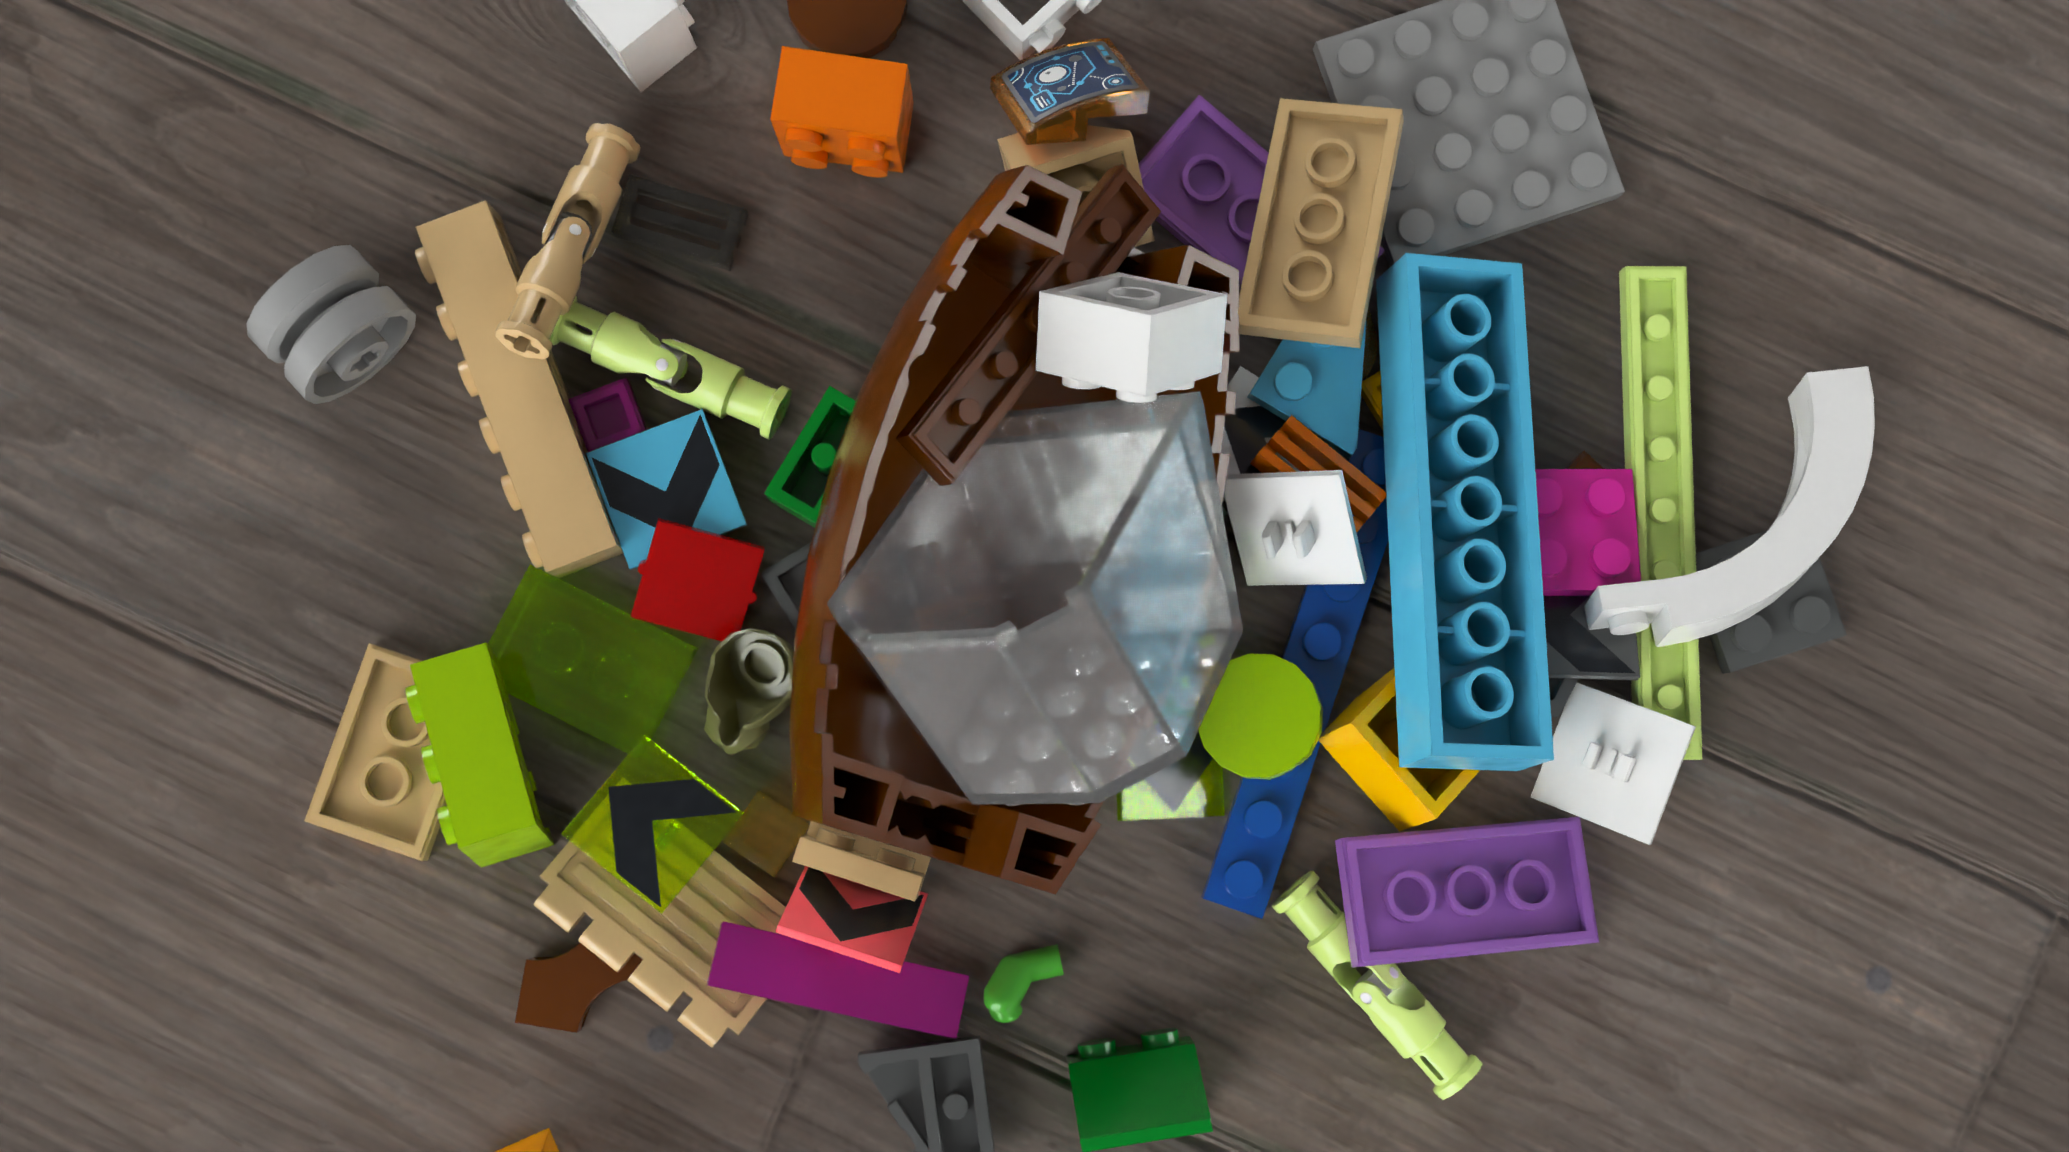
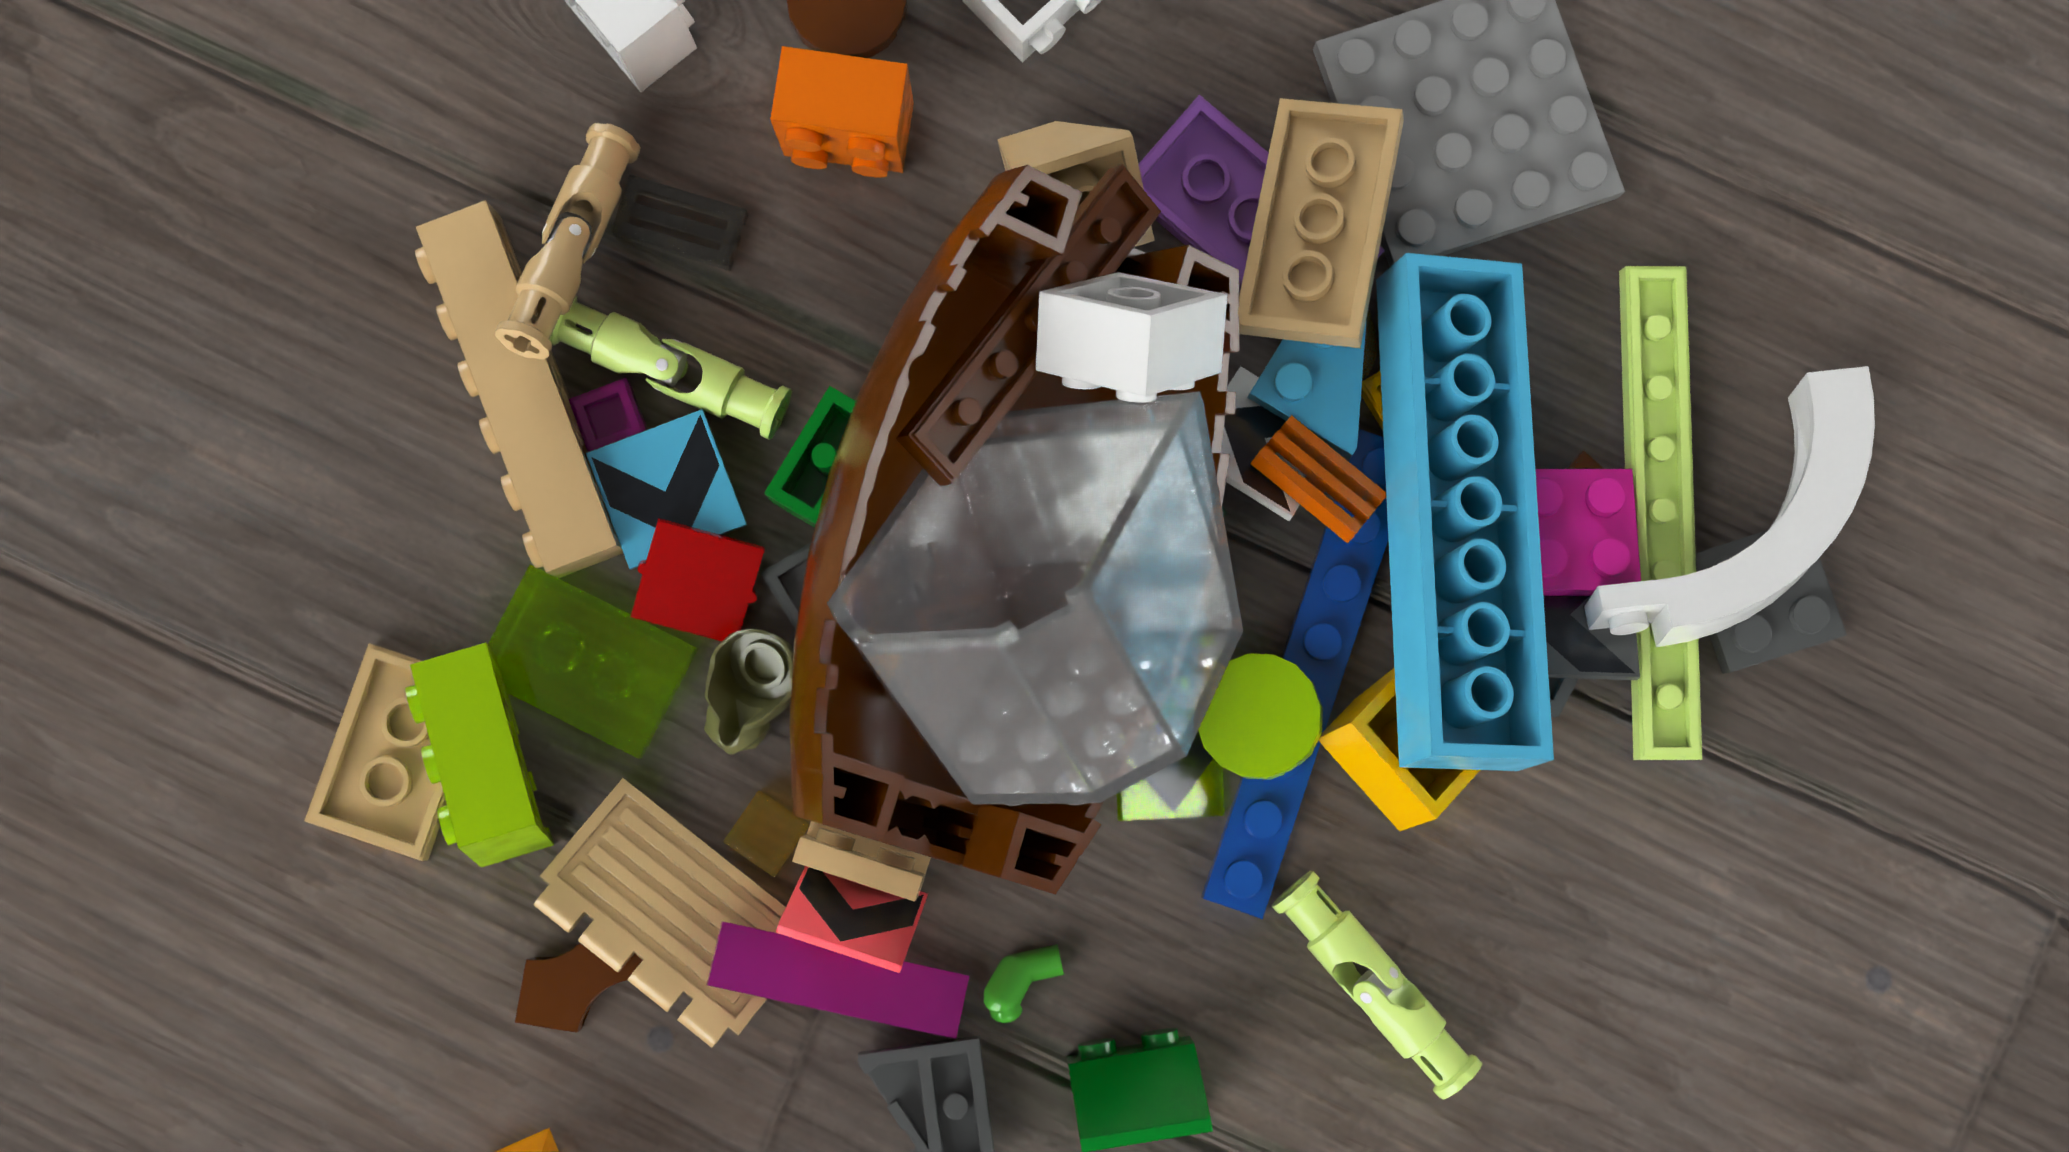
light grey wheel [246,245,416,404] -> none
piece [561,735,744,914] -> none
slope [990,38,1150,145] -> none
white piece [1224,470,1367,586] -> none
medium lavender tile [1335,817,1599,968] -> none
white piece [1531,682,1696,845] -> none

